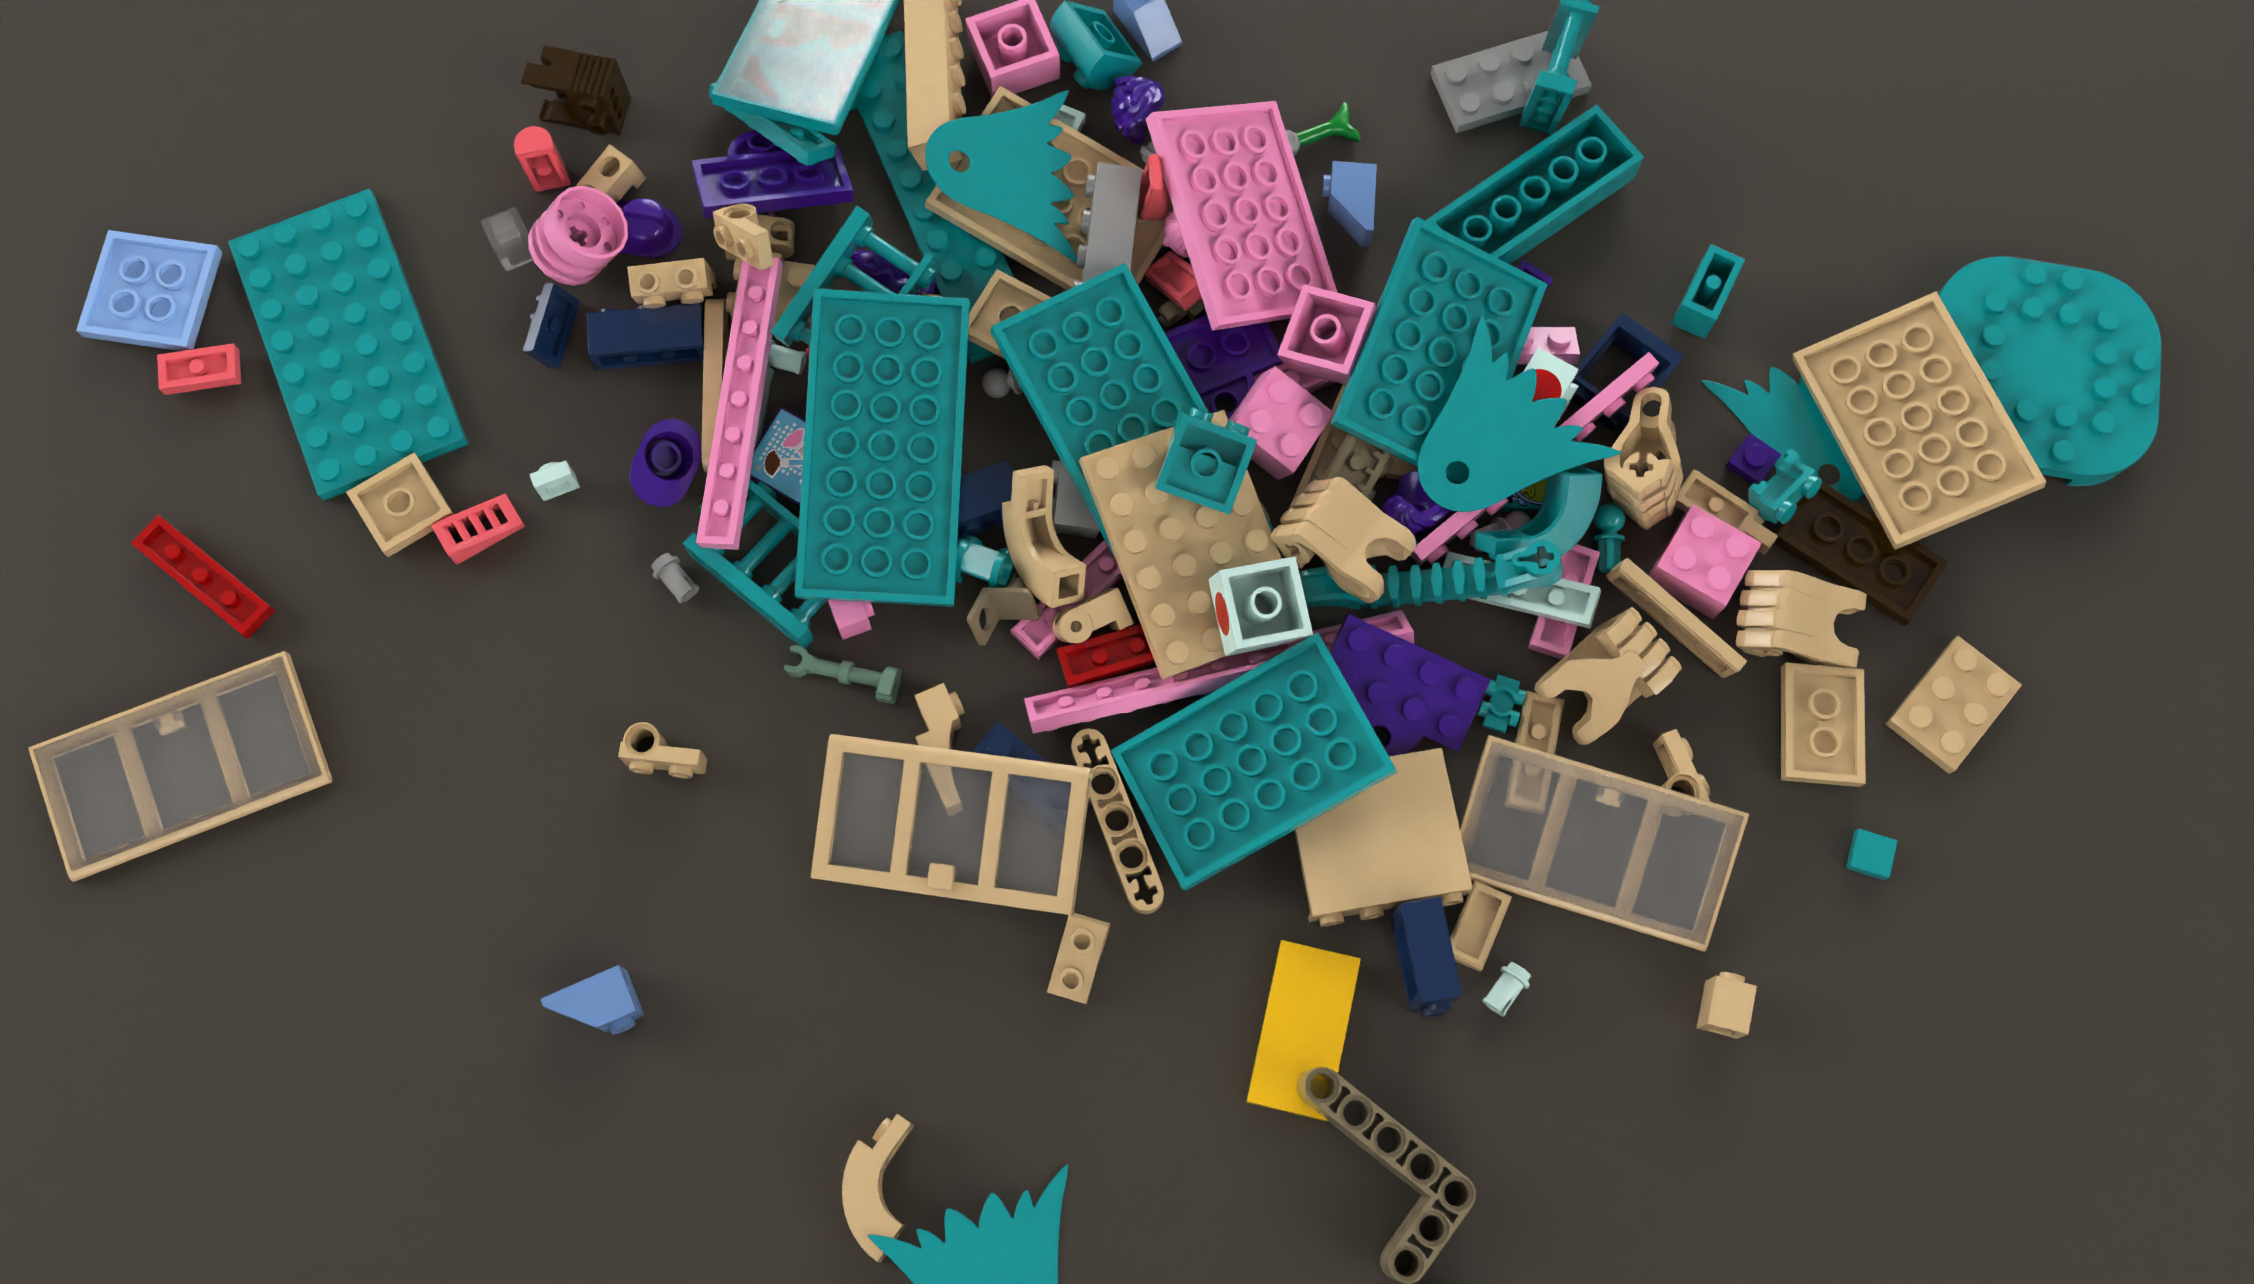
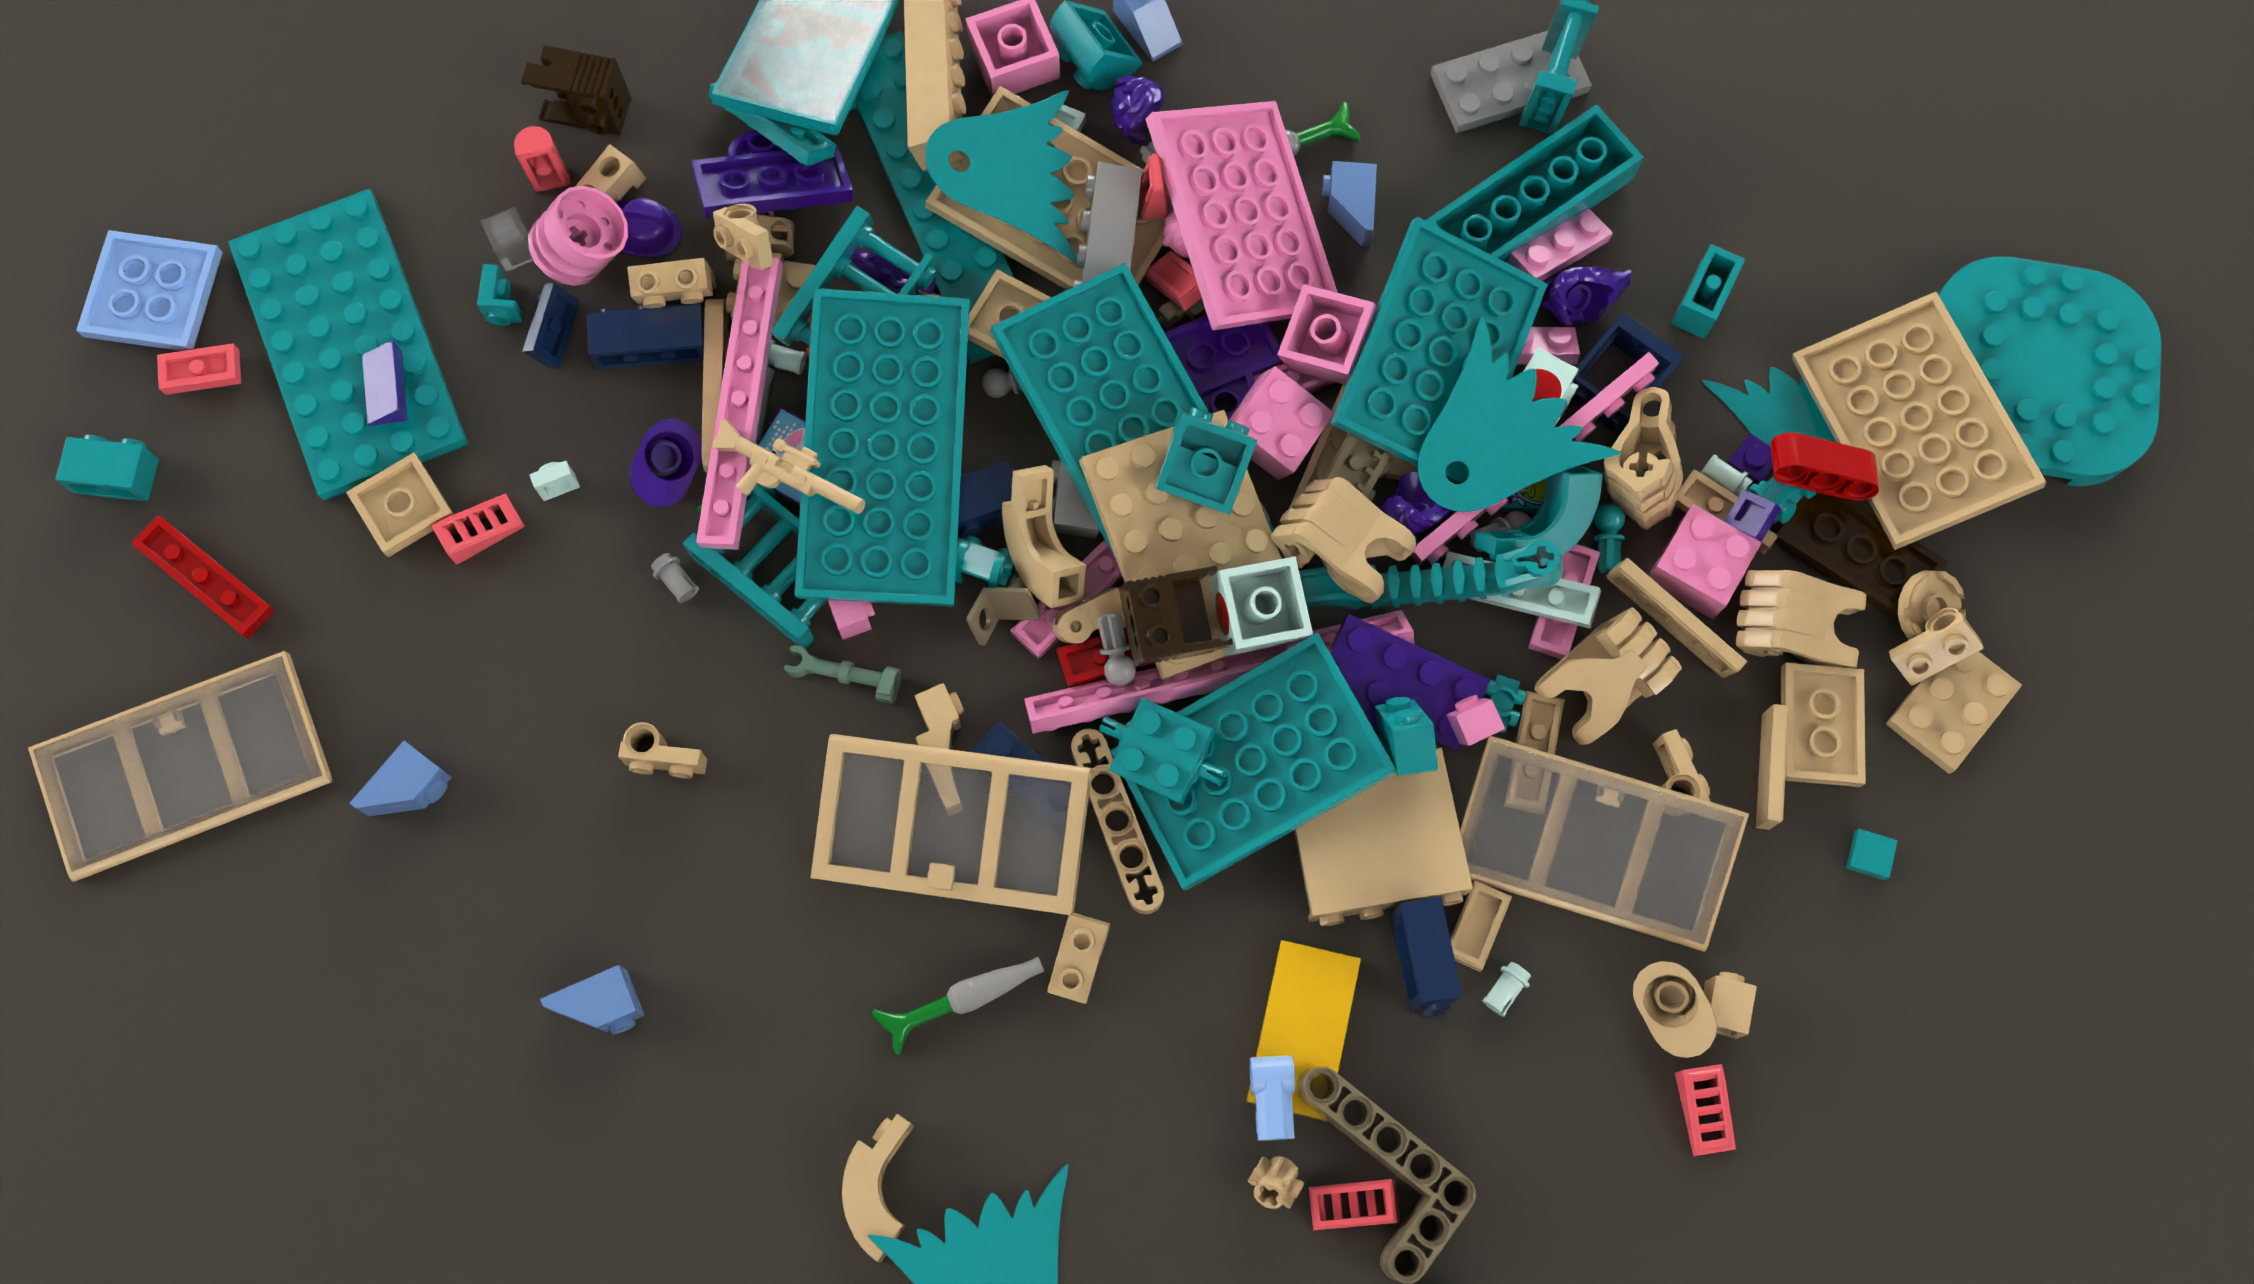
none -> teal brick [55,435,159,502]
none -> medium blue slope [349,741,452,816]
none -> slope [362,341,408,427]
none -> teal bracket [477,264,524,326]
none -> tan piece [712,419,865,514]
none -> light grey piece [872,957,1044,1055]
none -> light grey axle [1098,613,1136,686]
none -> teal plate [1100,698,1227,804]
none -> dark brown piece [1119,565,1233,667]
none -> tan gear [1248,1156,1304,1209]
none -> light blue piece [1249,1055,1295,1141]
none -> coral slope [1308,1179,1400,1231]
none -> teal brick [1375,697,1438,777]
none -> bright pink plate [1447,695,1505,746]
none -> bright pink plate [1507,208,1613,281]
none -> dark purple hair [1542,266,1632,327]
none -> tan piece [1633,961,1717,1058]
none -> coral slope [1675,1064,1736,1156]
none -> light aqua pin [1701,454,1753,497]
none -> plate [1724,489,1781,542]
none -> tan tile [1756,704,1789,830]
none -> red beam [1770,432,1879,501]
none -> tan plate [1889,607,1984,686]
none -> tan tile [1898,570,1966,640]

